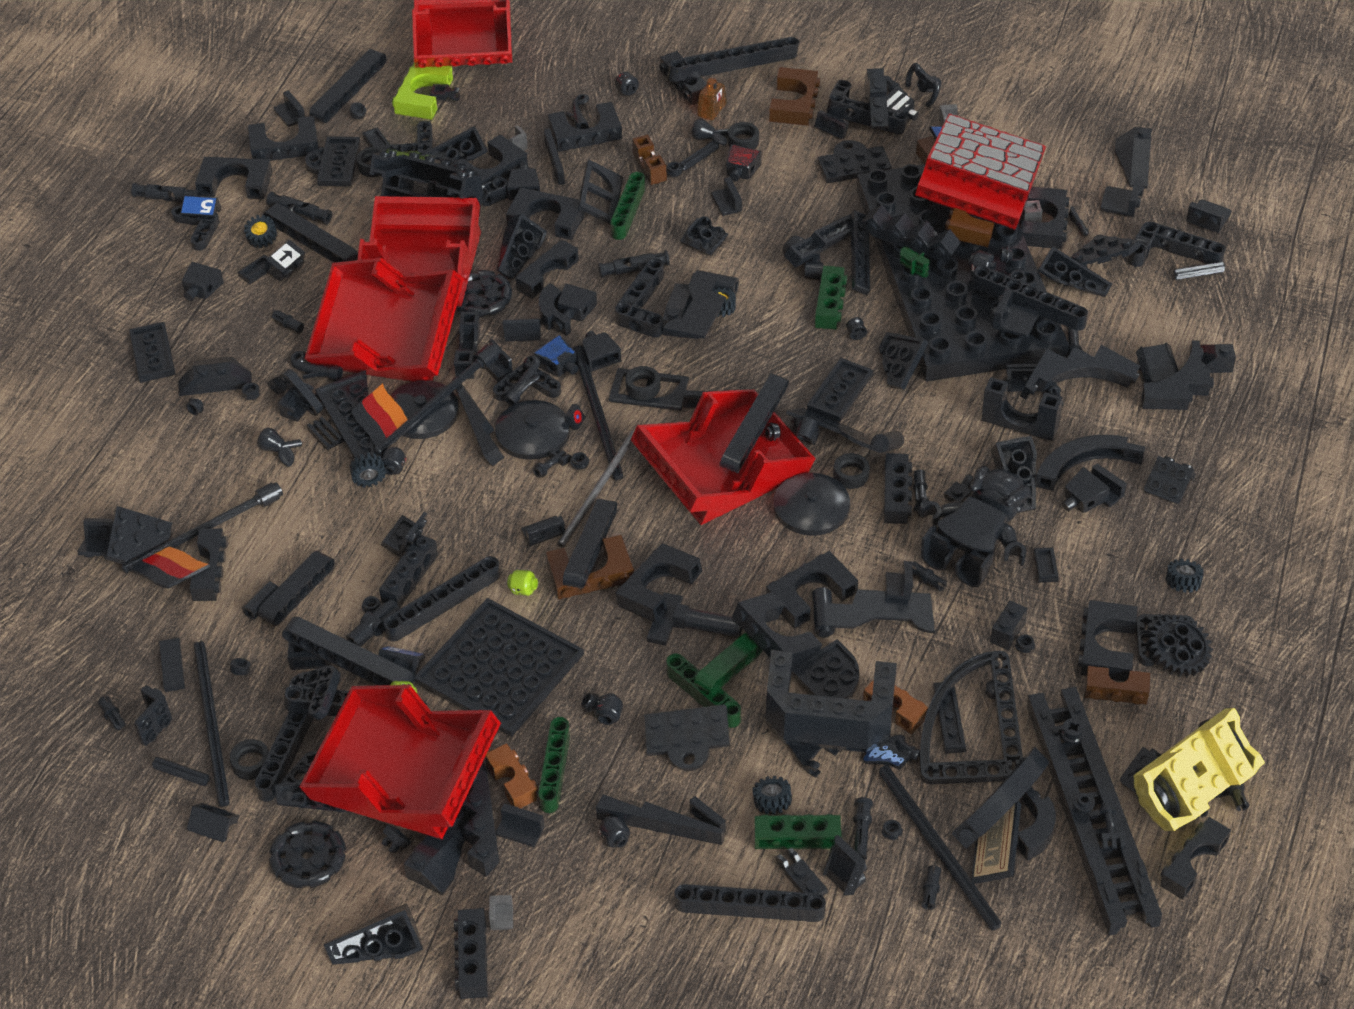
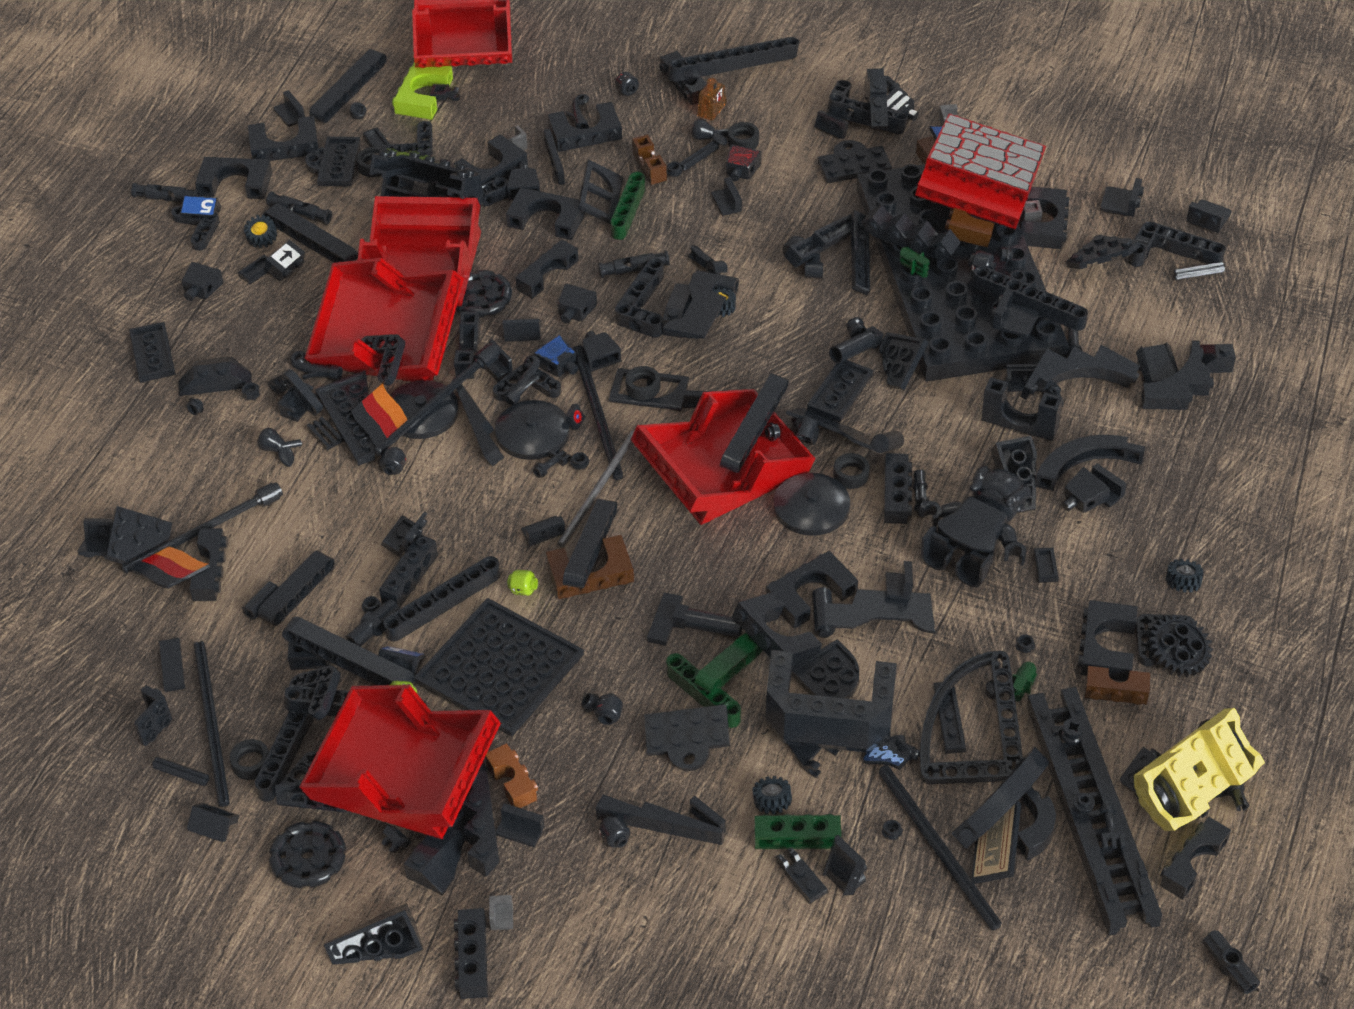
black axle [98,696,125,731] -> none
black tile [230,658,251,675] -> none
black axle [271,310,304,333] -> none
black wheel [349,453,386,487] -> none
black wedge [421,126,488,164] -> none
black wedge [497,213,547,280] -> none
black arch [539,283,571,336] -> none
dark green beam [539,717,570,813] -> none
black arch [615,543,703,623] -> none
black beam [674,884,826,922] -> none
black slope [680,216,729,255] -> none
reddish brown arch [769,67,821,126] -> none
dark green brick [815,266,848,330] -> none
black pin [853,797,873,860] -> none
dark orange arch [863,680,928,735] -> none
black piece [905,63,941,107] -> none
black pin [912,561,947,591] -> none
black pin [921,865,941,910] -> none
black plate [944,474,973,502] -> none
black brick [990,600,1028,650] -> none
black wedge [1038,246,1112,297] -> none
black piece [1069,206,1089,236] -> none
black wedge [1115,127,1152,189] -> none
black bracket [1144,456,1196,504] -> none
none -> black beam [361,334,405,386]
none -> black piece [688,245,728,274]
none -> black piece [829,326,884,364]
none -> dark green arm [1012,661,1037,702]
none -> black piece [1202,930,1260,994]

